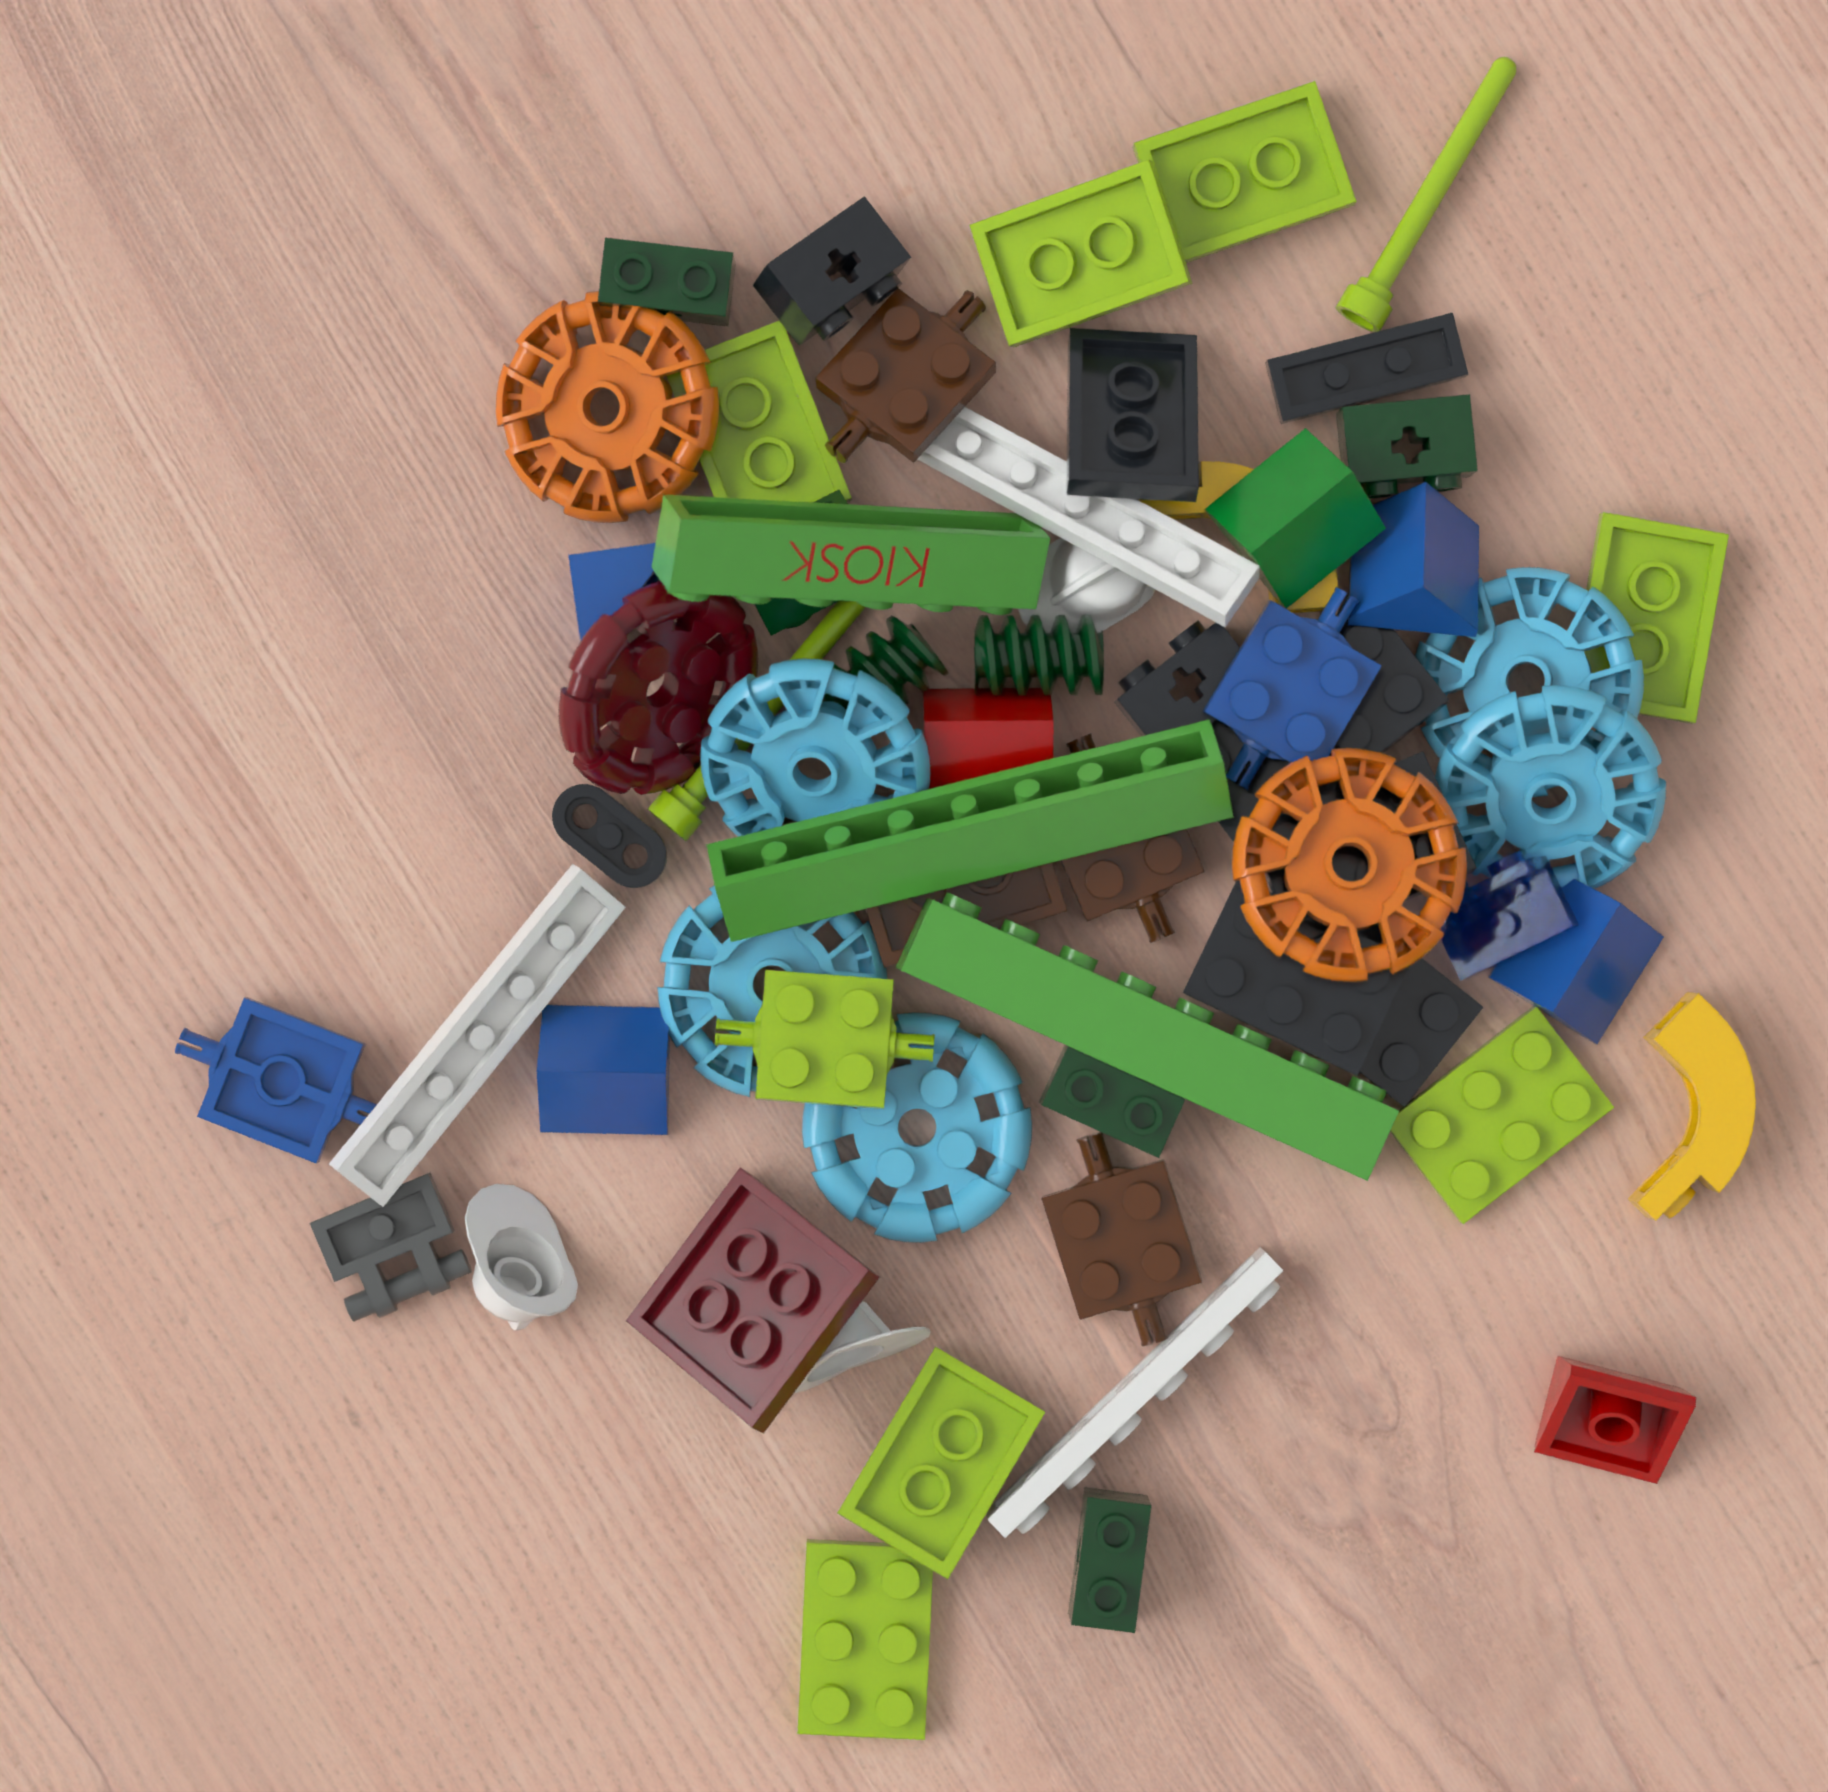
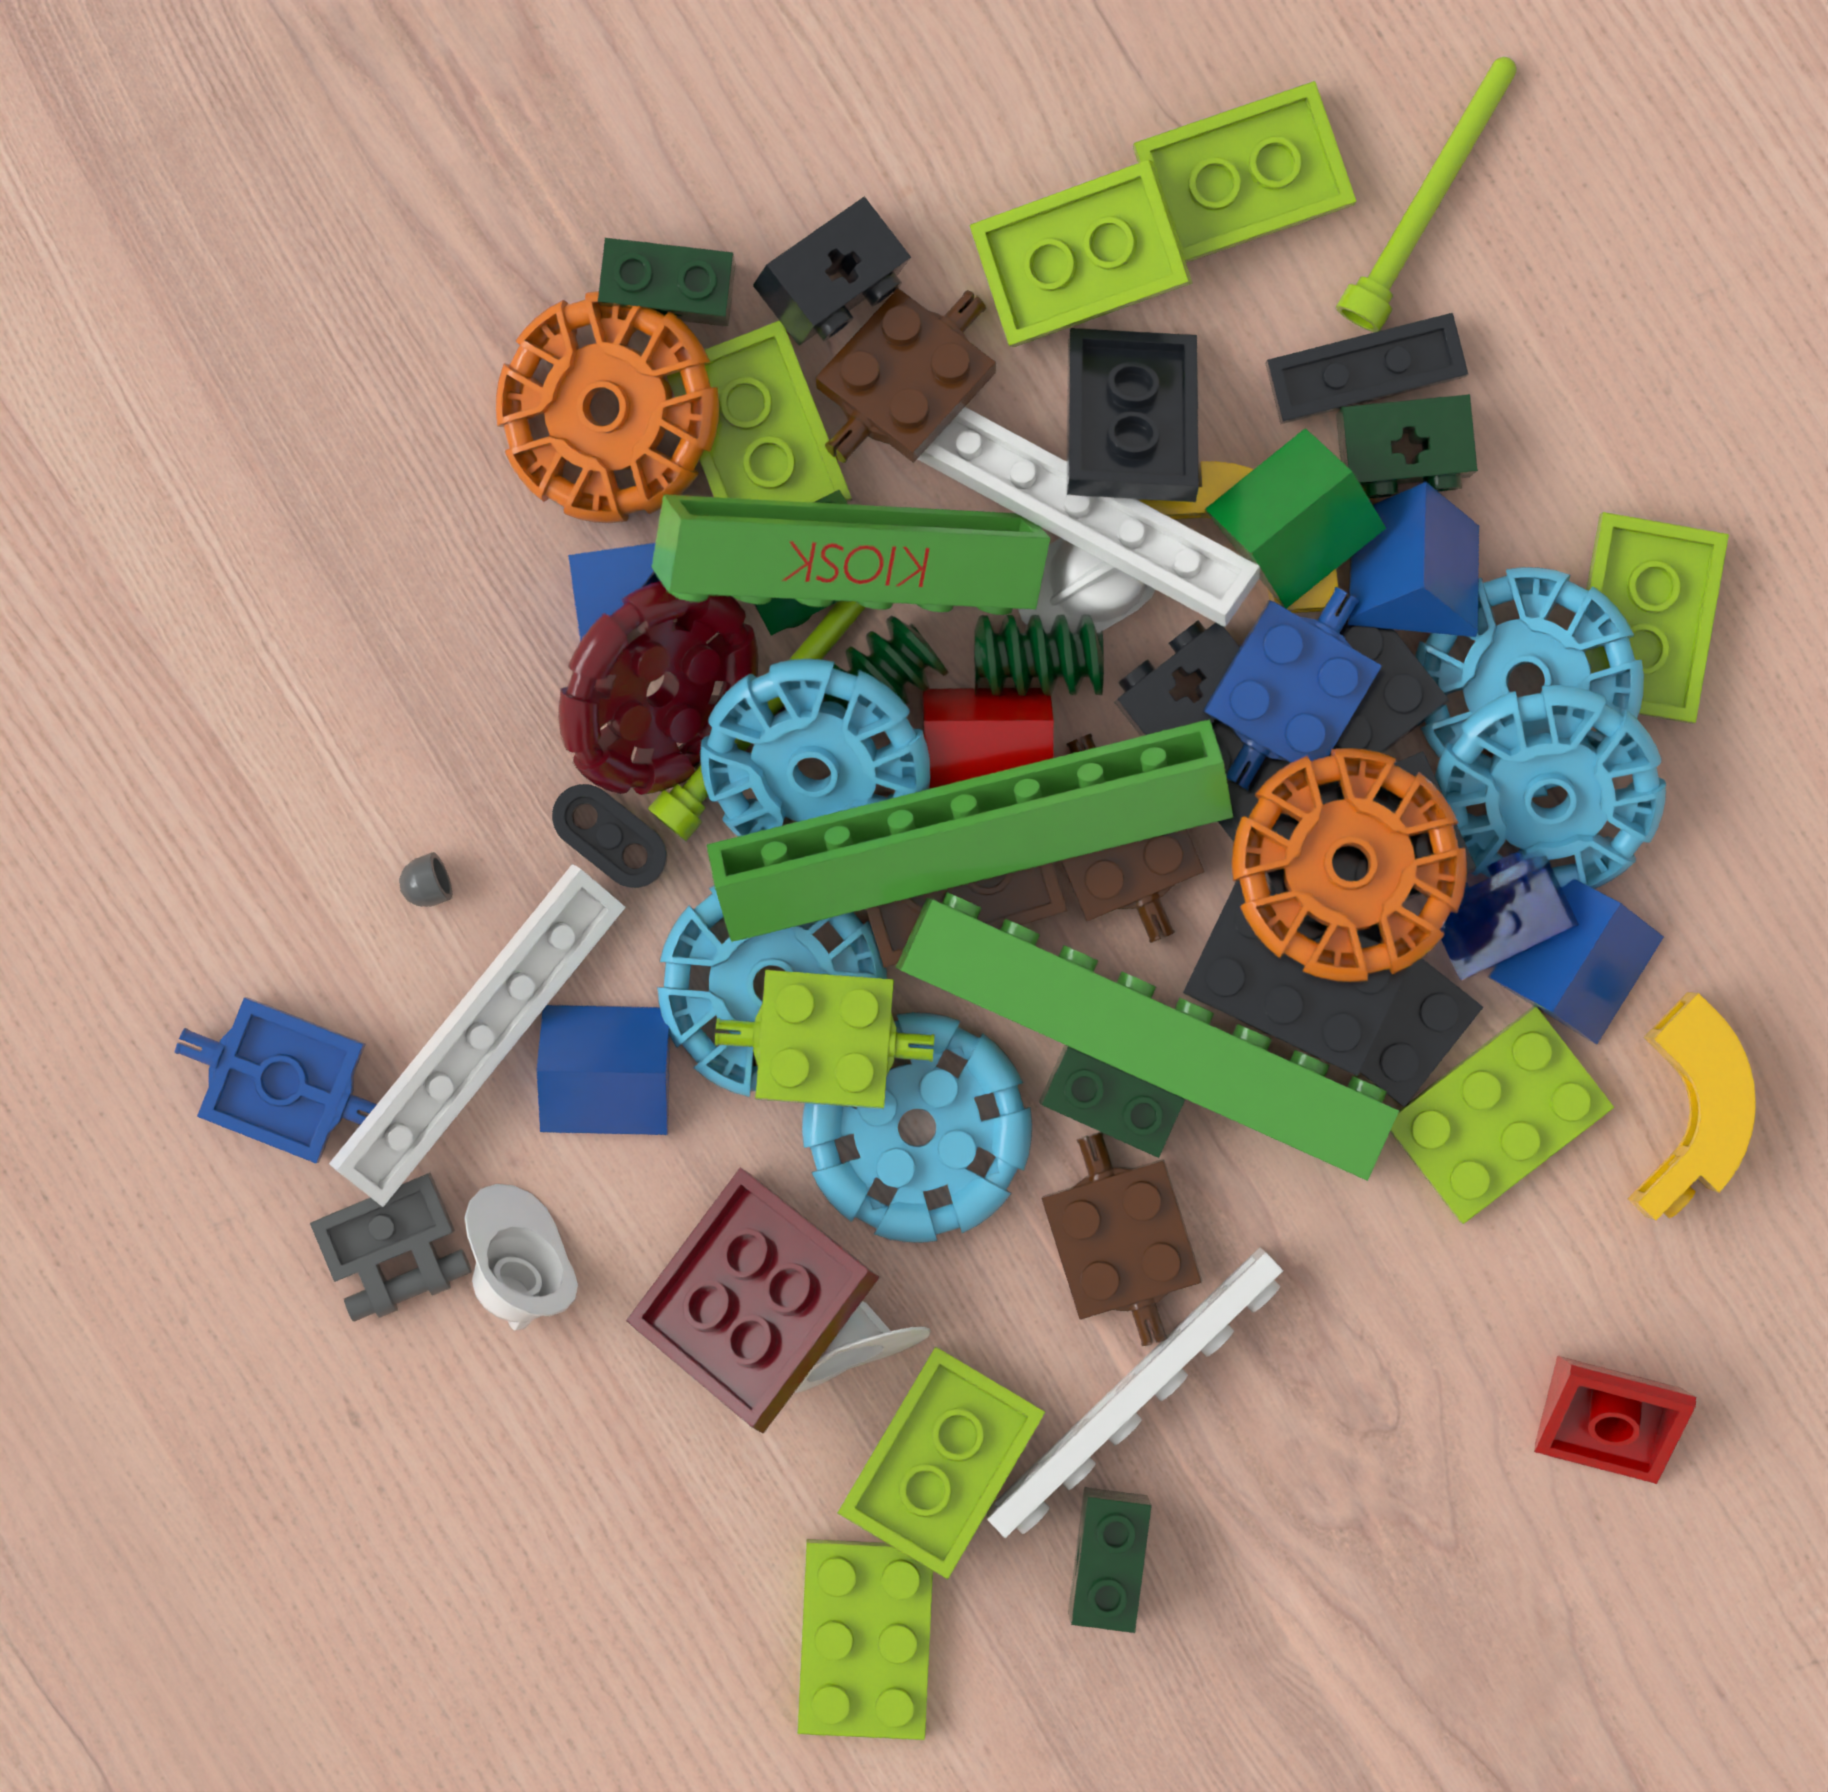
none -> dark grey hinge [399,852,453,907]

